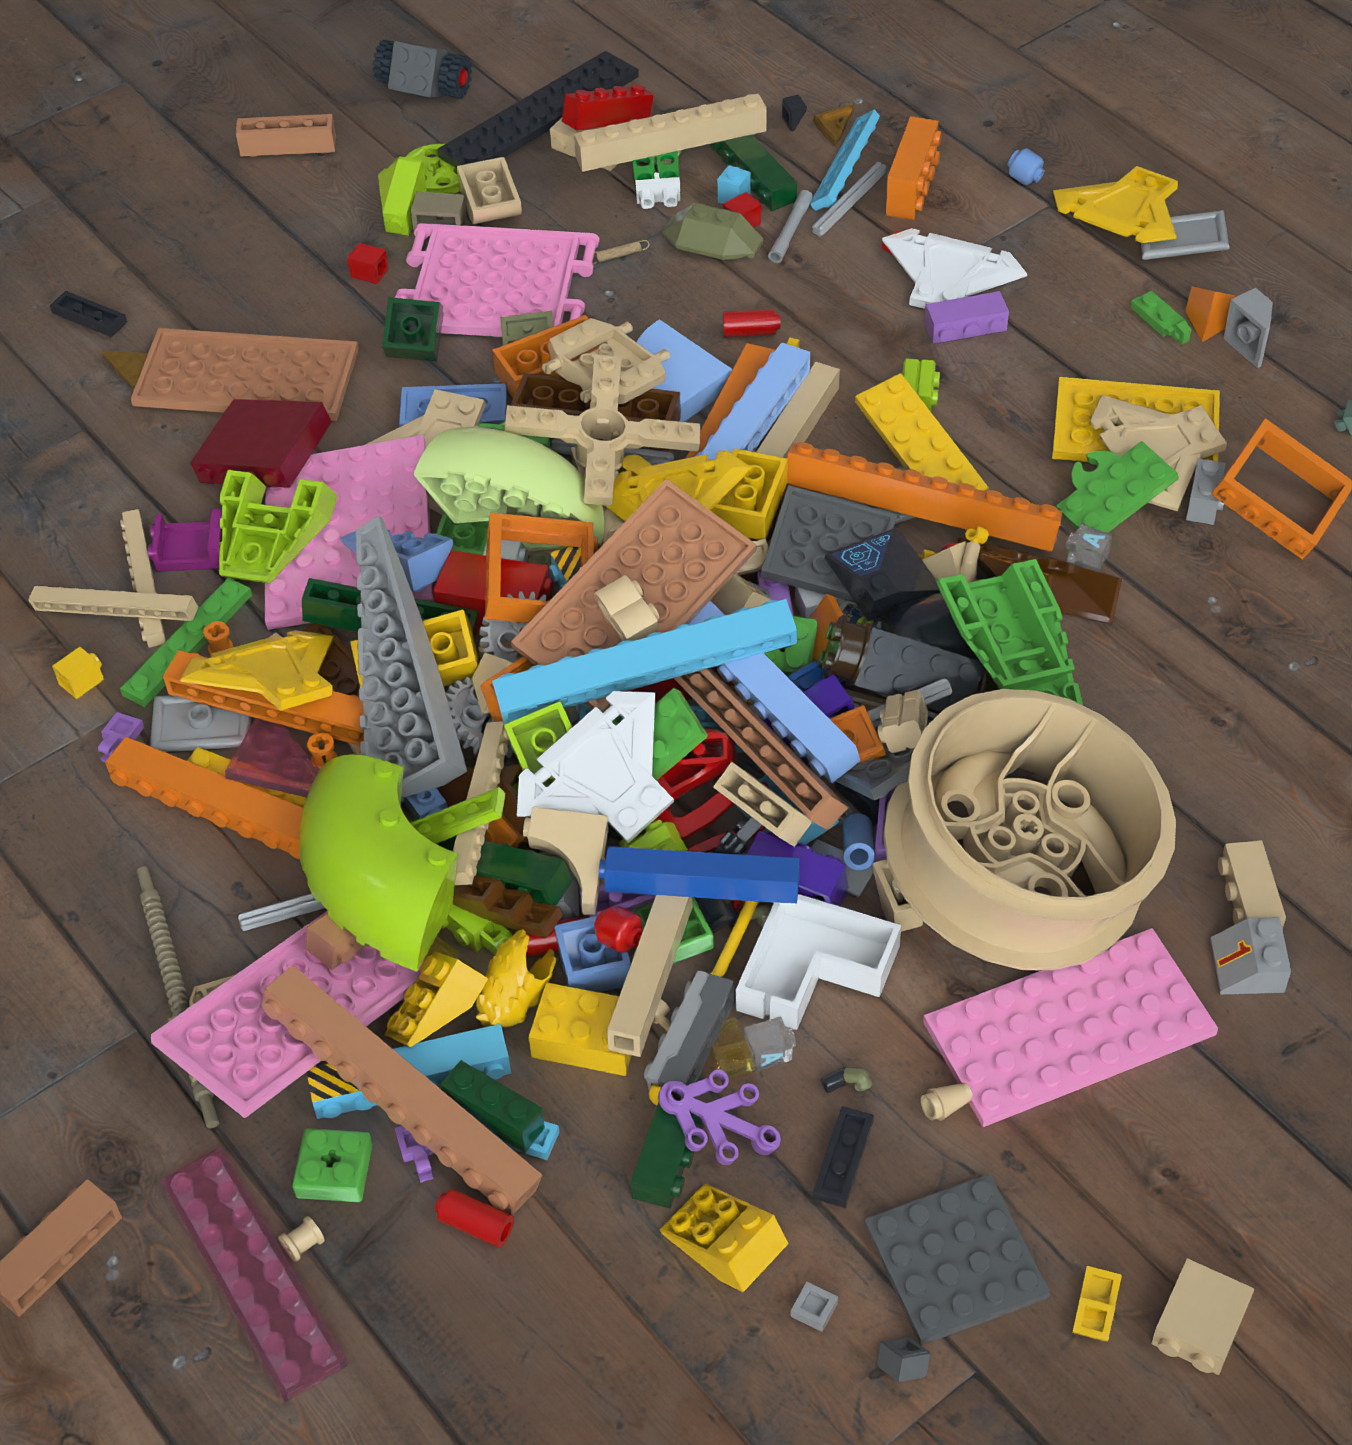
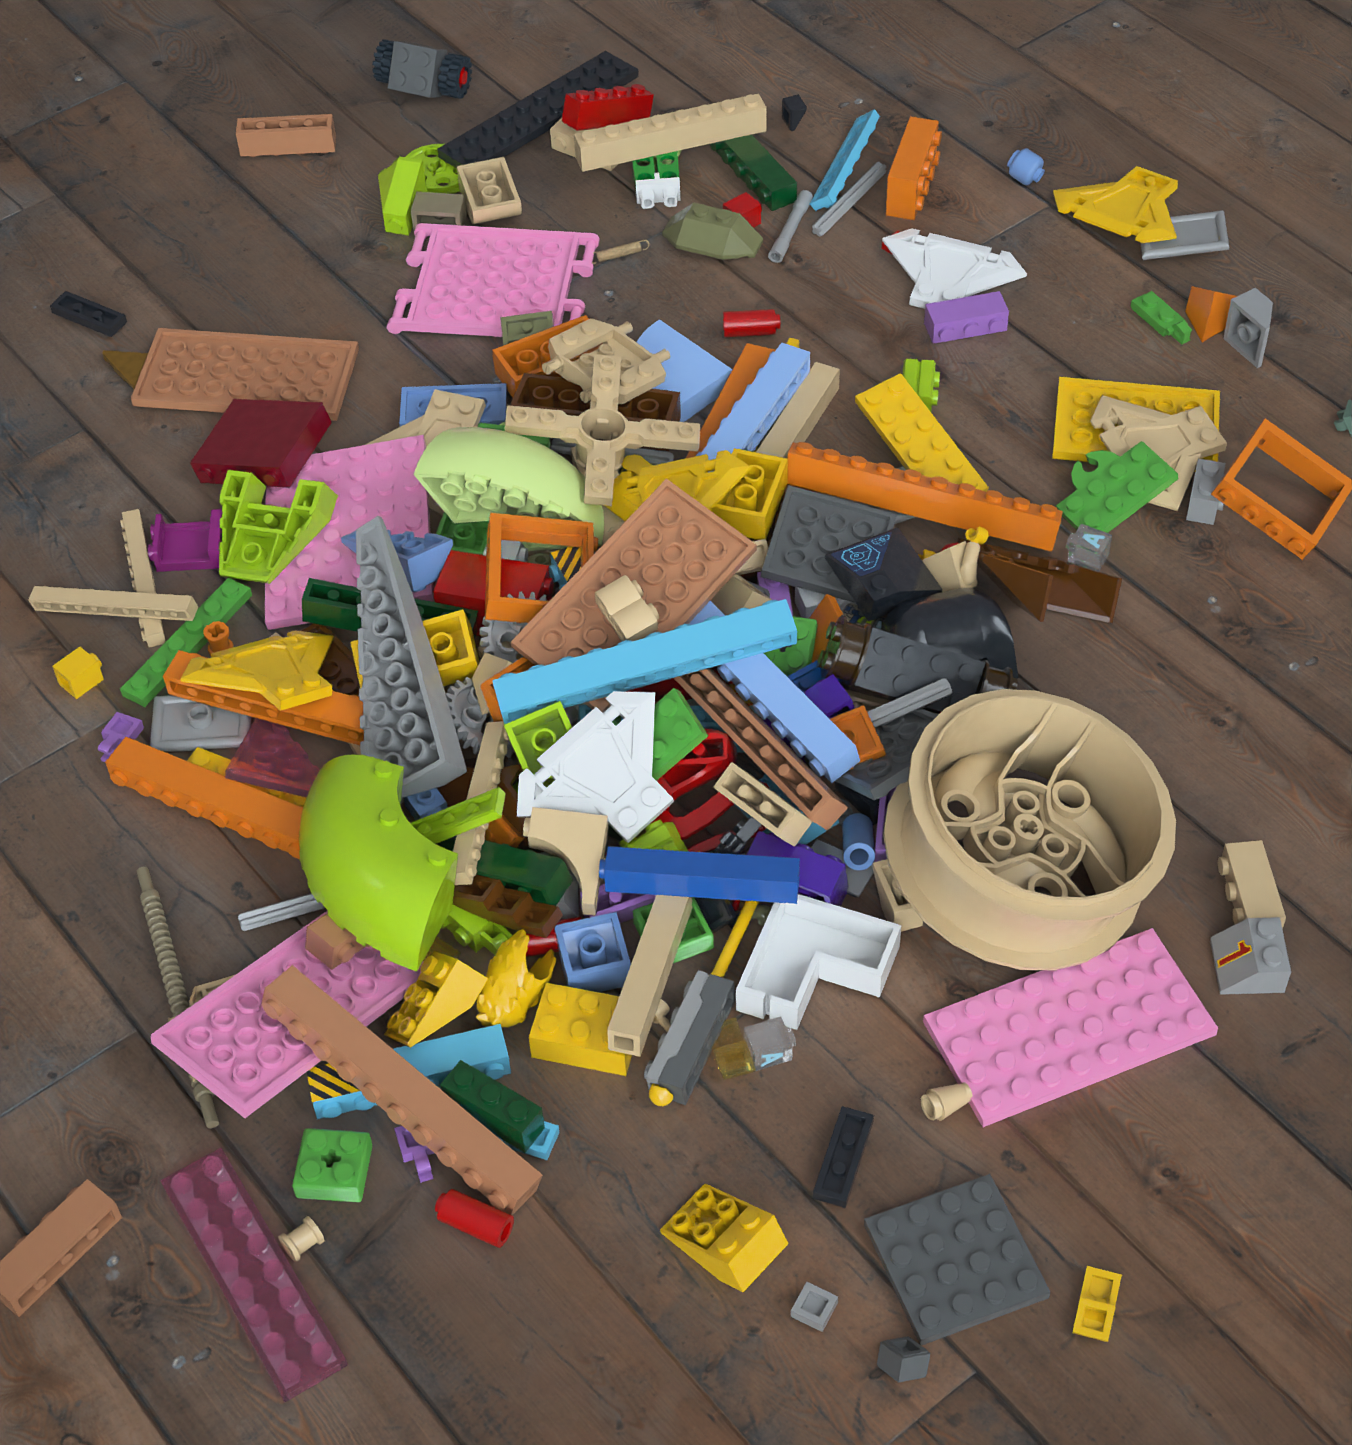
orange bush [307,733,337,771] -> none
red brick [347,243,389,284] -> none
dark green brick [382,297,444,362] -> none
red head [594,905,643,953] -> none
dark green brick [630,1098,704,1209] -> none
medium lavender plant [658,1070,781,1165] -> none
medium azure brick [717,165,751,204] -> none
pearl gold tile [813,103,854,147] -> none
arm [821,1067,872,1093] -> none
tan brick [878,690,928,753] -> none
bright green wedge [936,559,1083,705] -> none
tan brick [1151,1258,1254,1375] -> none

